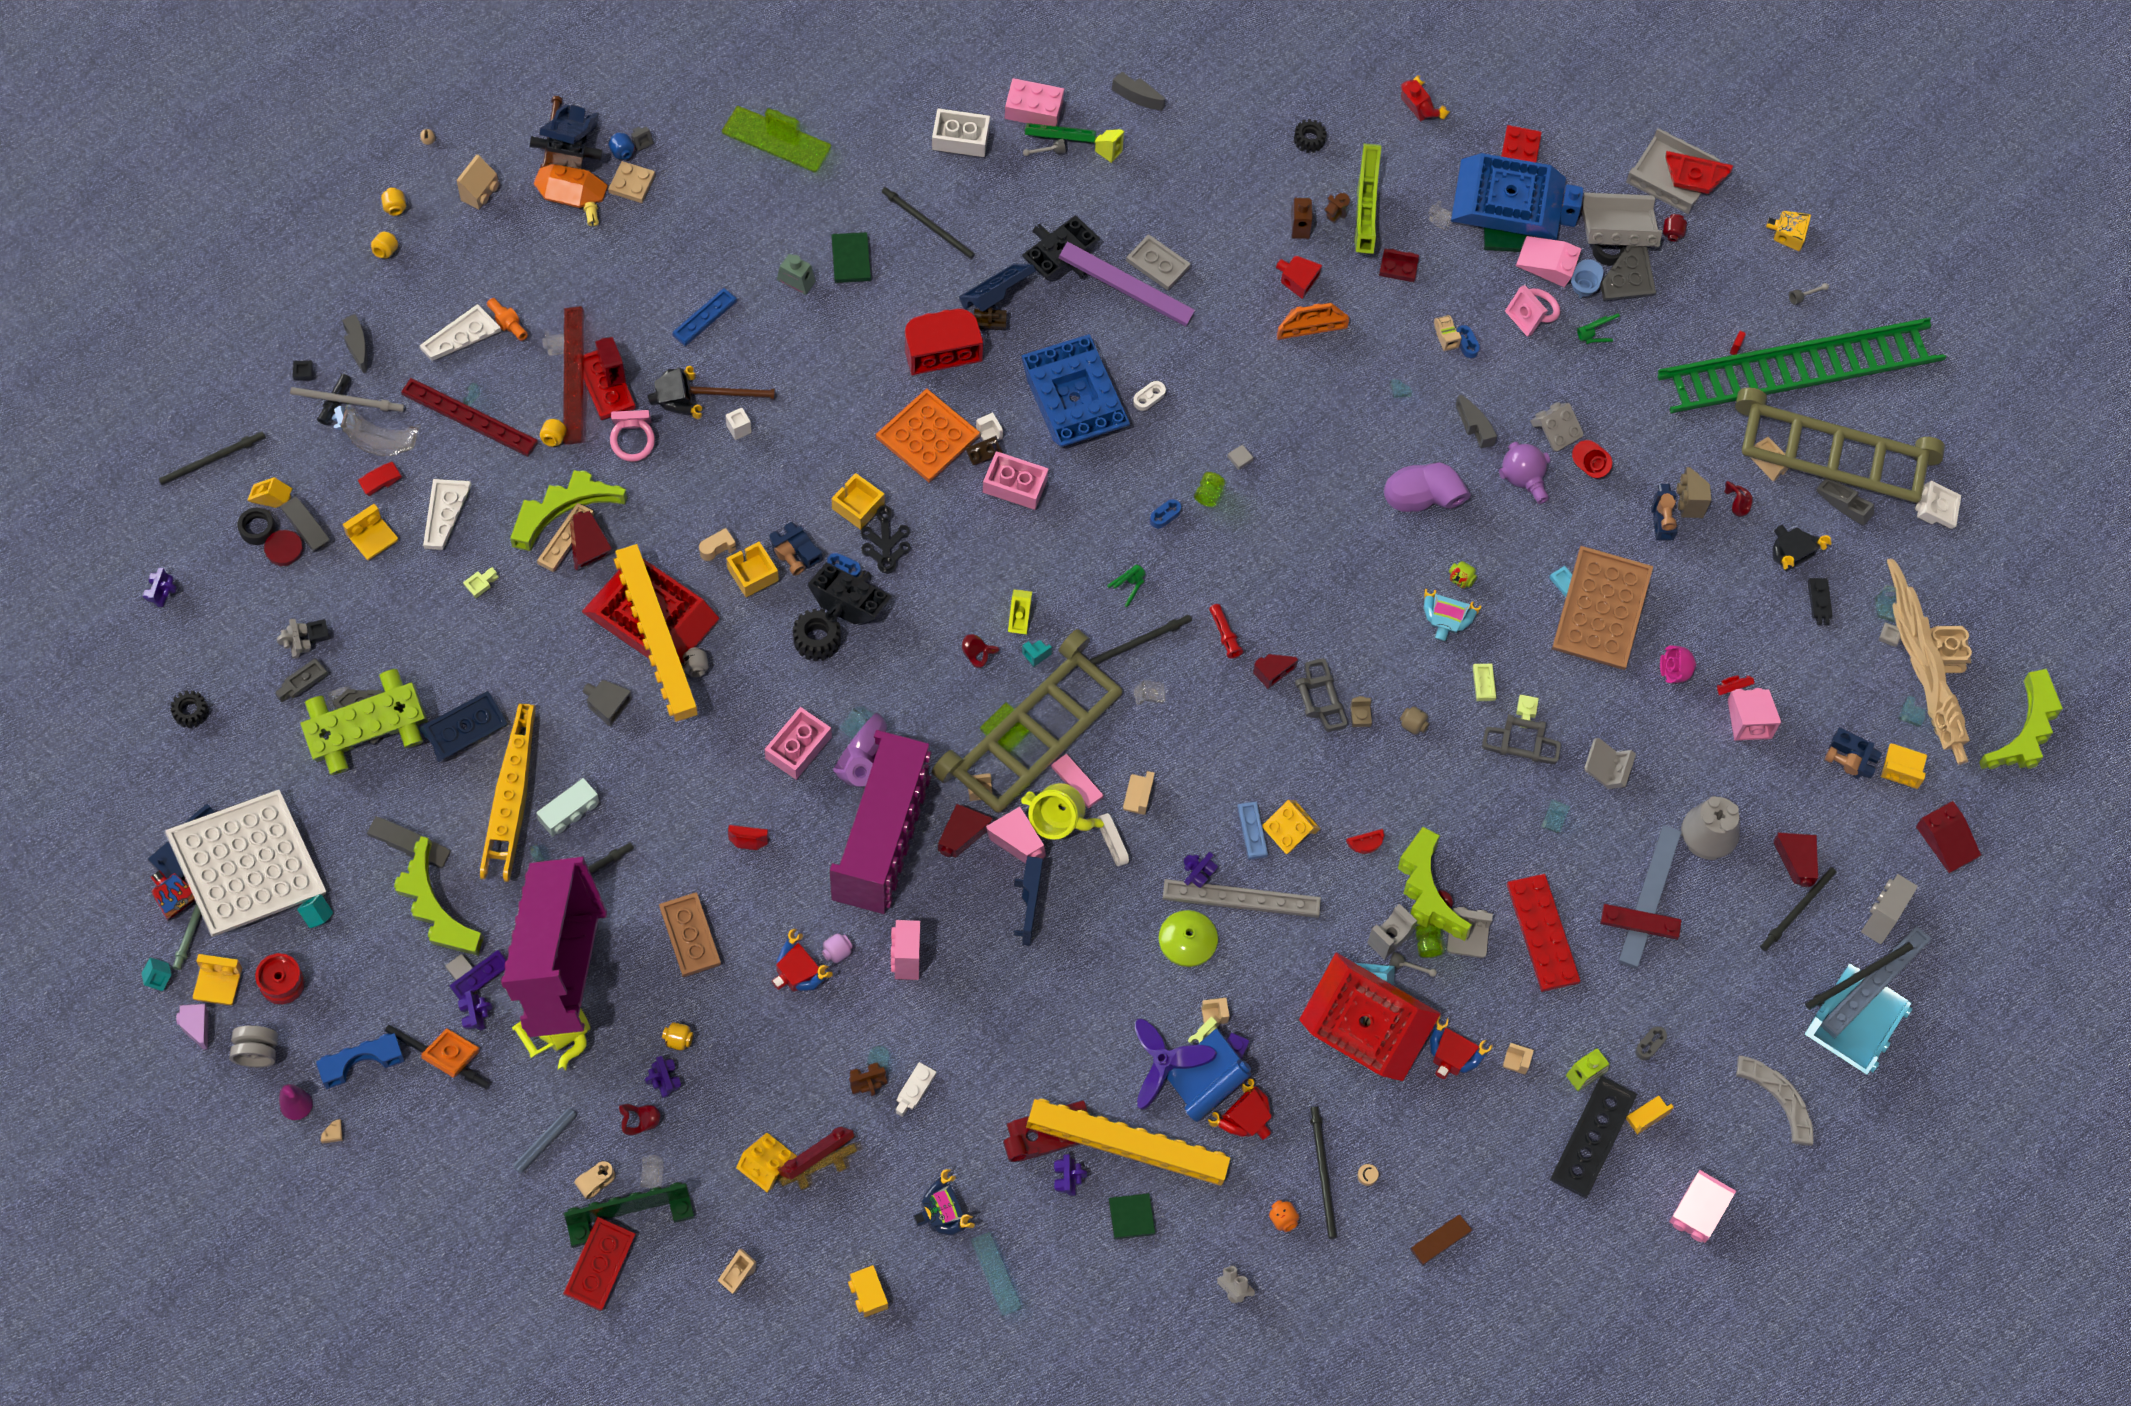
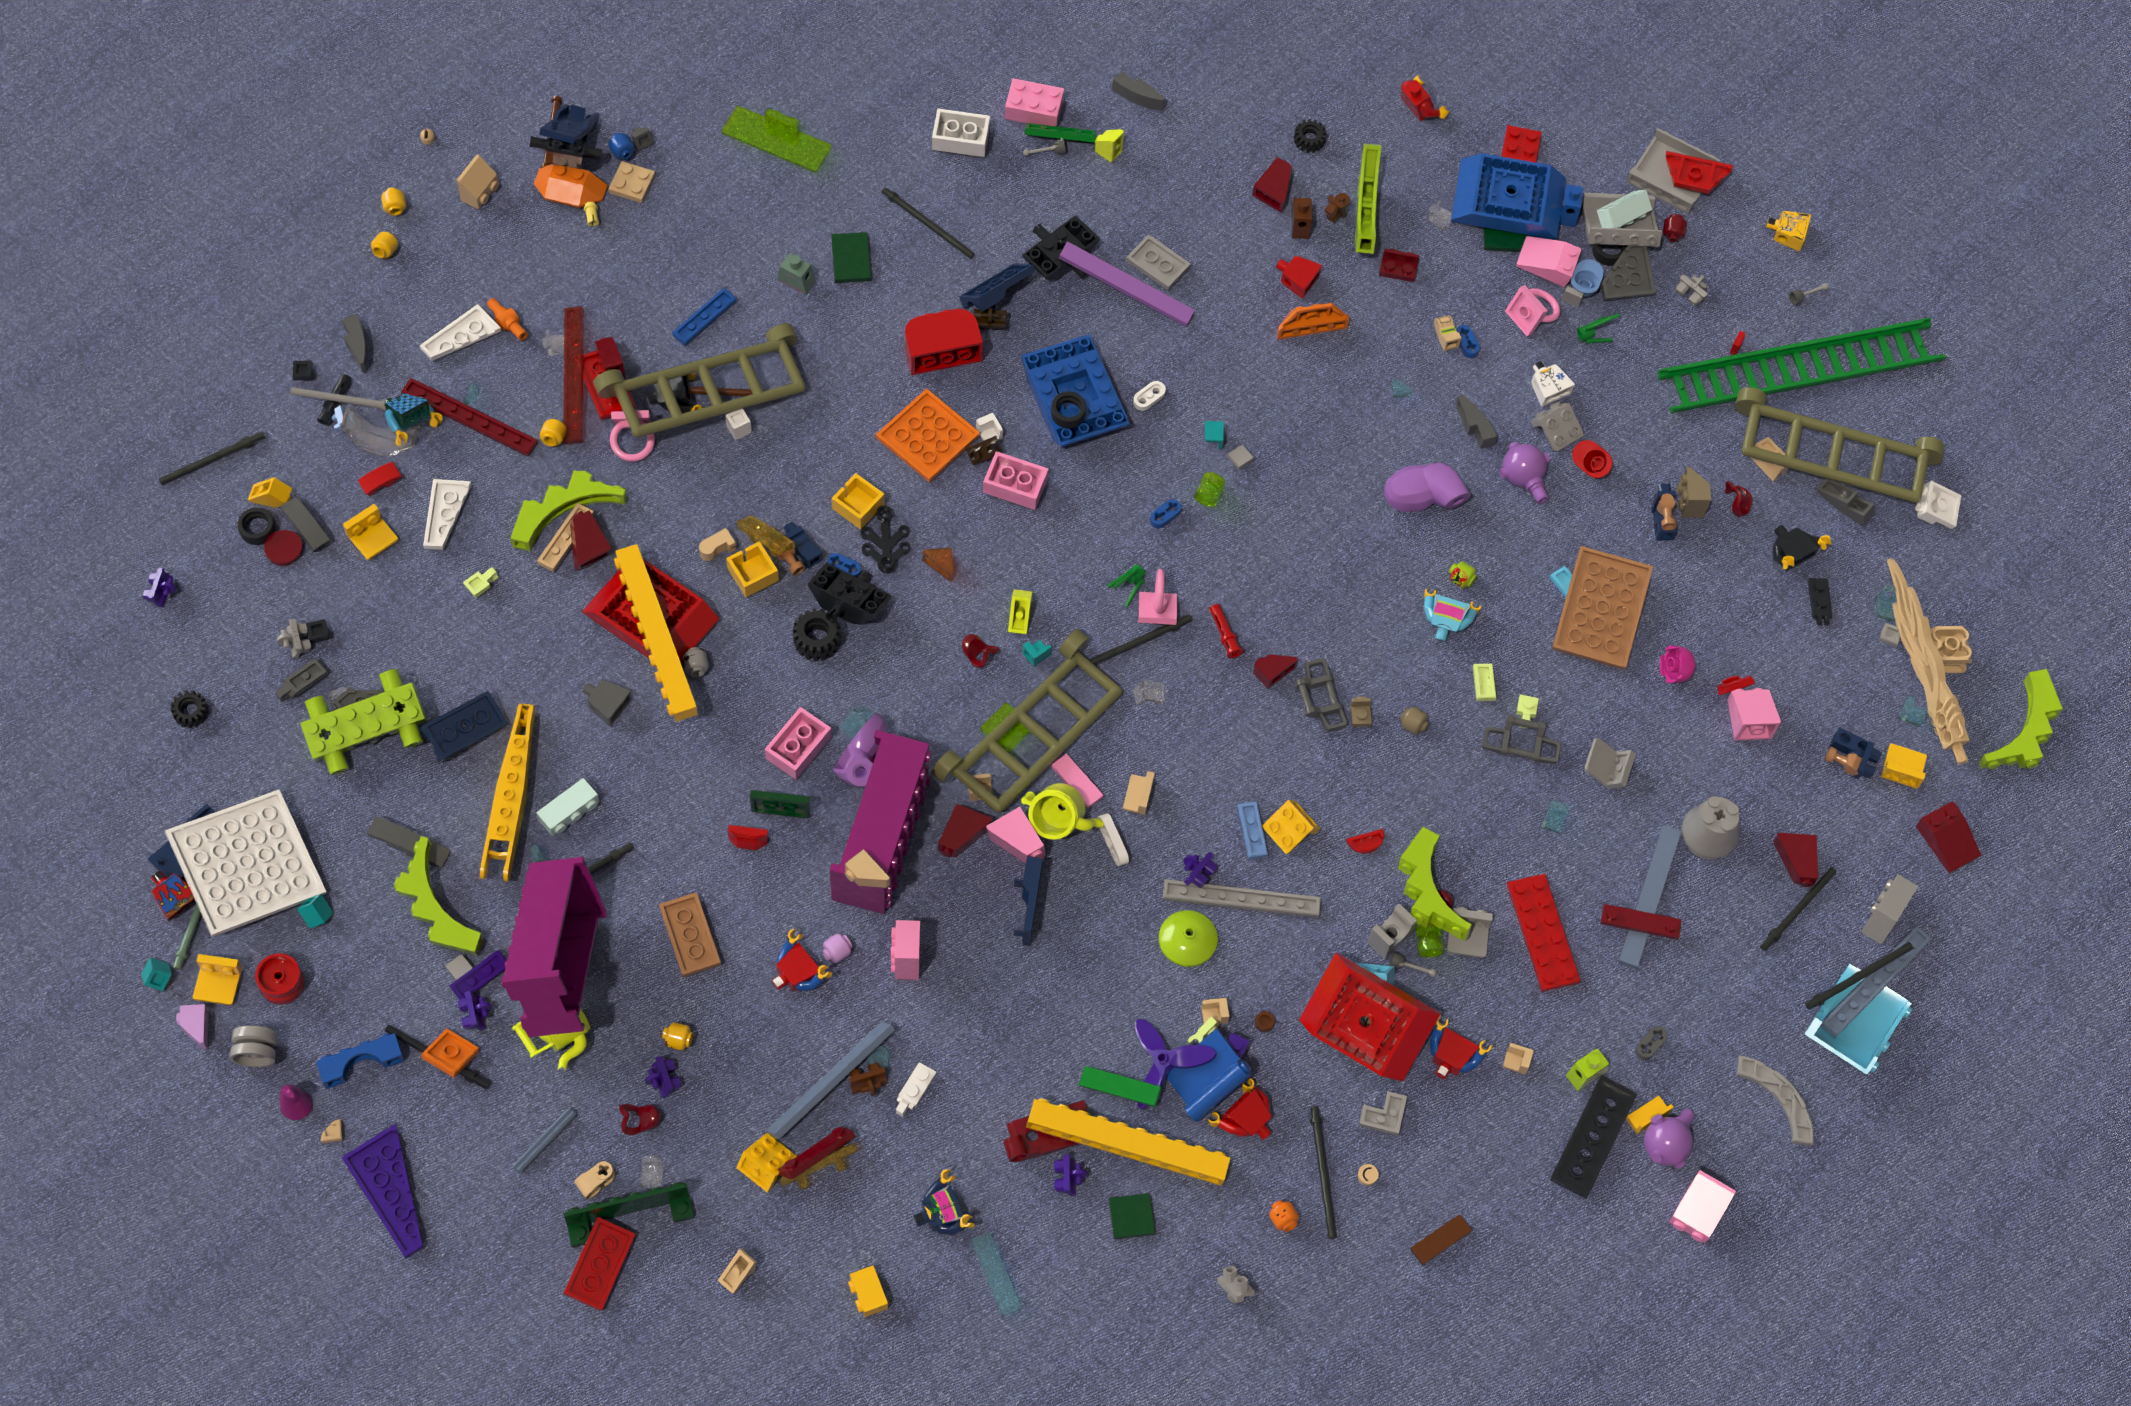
none -> dark purple wing [342,1124,424,1259]
none -> torso [384,393,443,446]
none -> olive fence [593,323,806,437]
none -> clear yellow hinge [736,515,795,557]
none -> dark green tile [750,790,811,819]
none -> sand blue tile [766,1021,895,1139]
none -> tan slope [845,849,890,888]
none -> clear orange slope [922,548,954,582]
none -> black tyre [1051,391,1086,429]
none -> green tile [1079,1066,1162,1107]
none -> bright pink tile [1138,569,1177,625]
none -> teal panel [1204,421,1224,449]
none -> dark red slope [1252,157,1292,213]
none -> reddish brown tile [1255,1011,1275,1032]
none -> light grey plate [1358,1091,1407,1136]
none -> white torso [1531,361,1575,407]
none -> light grey tile [1562,286,1584,307]
none -> light aqua brick [1597,190,1652,228]
none -> medium lavender piece [1644,1109,1695,1168]
none -> light grey hips [1676,274,1708,307]

